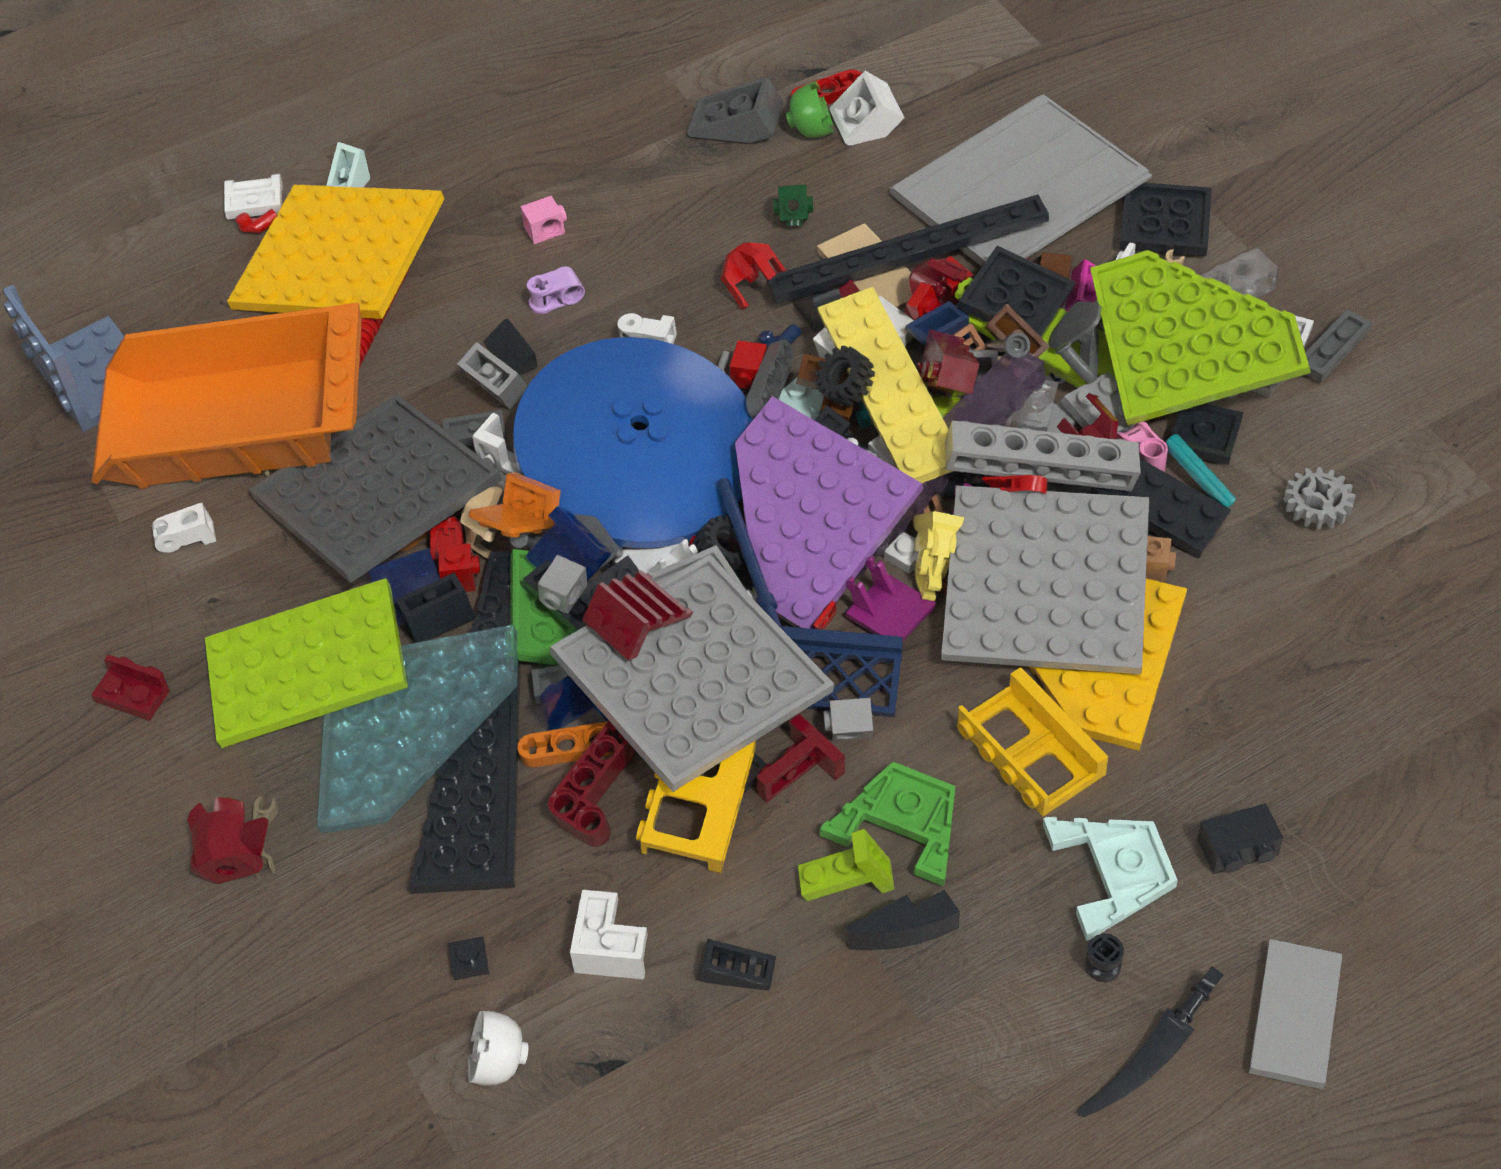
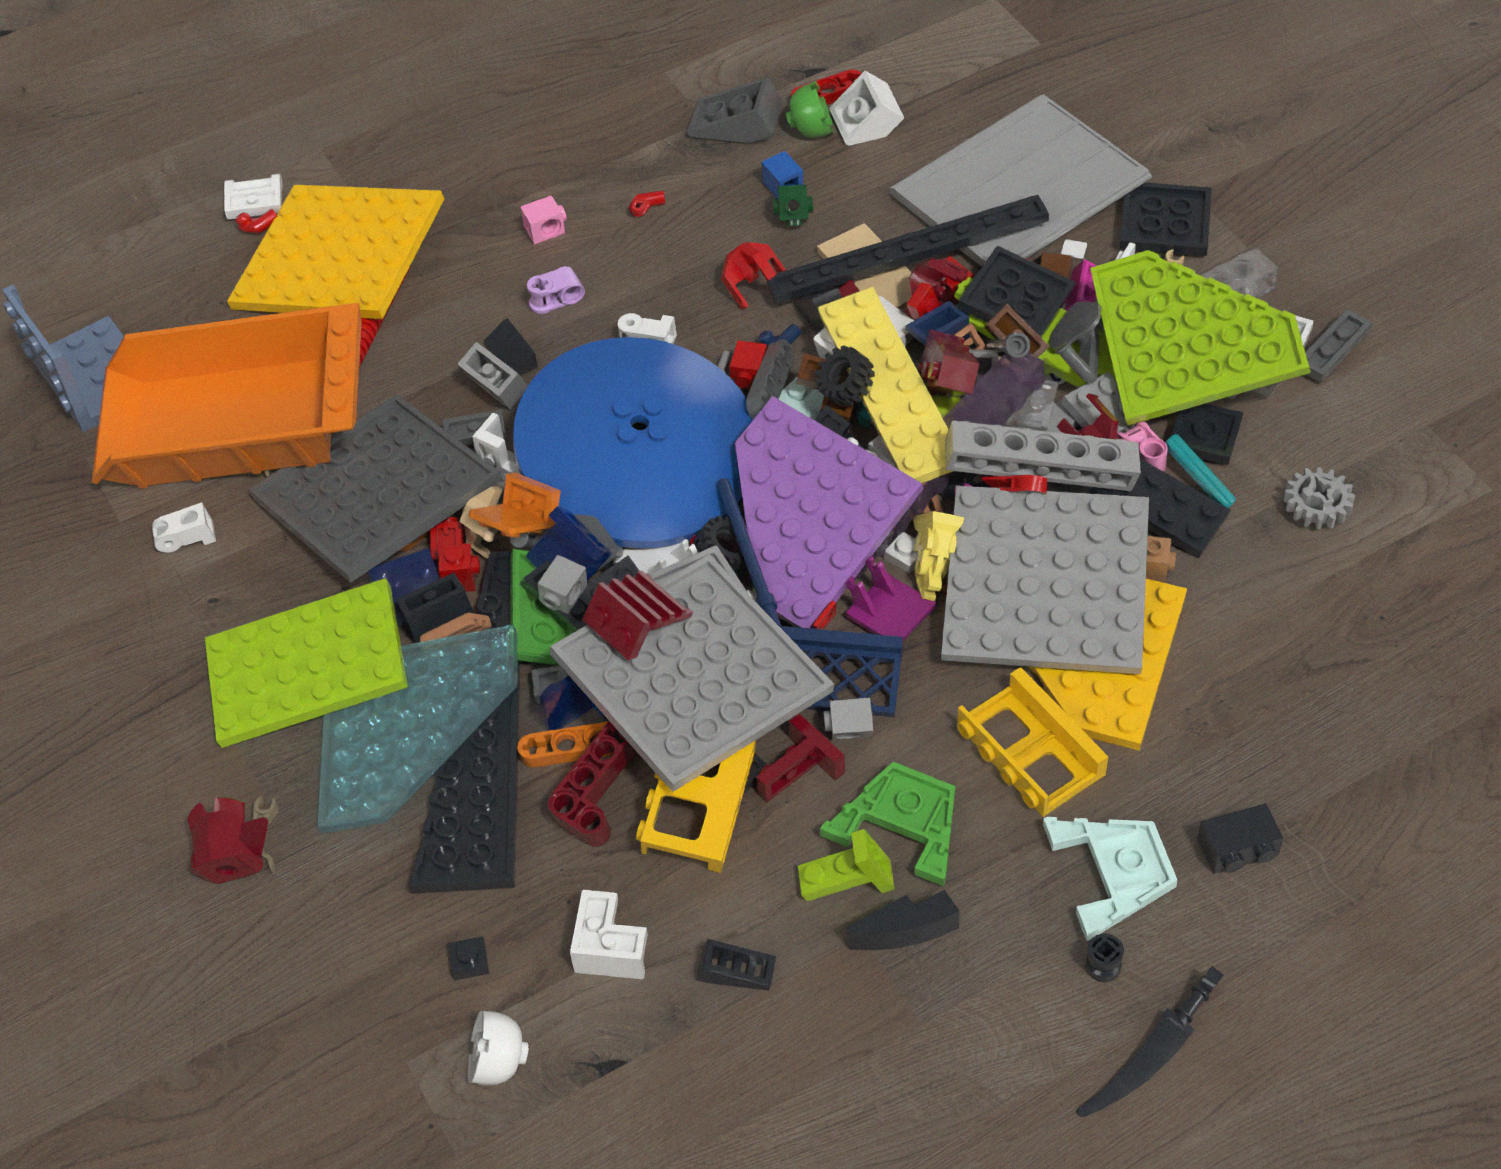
dark red bracket [91,654,170,721] -> none
light aqua slope [326,142,370,187] -> none
light grey tile [1249,939,1343,1090] -> none
none -> nougat tile [420,613,491,650]
none -> red arm [629,190,665,217]
none -> blue brick [761,151,803,198]
none -> white sticker [1061,239,1087,259]

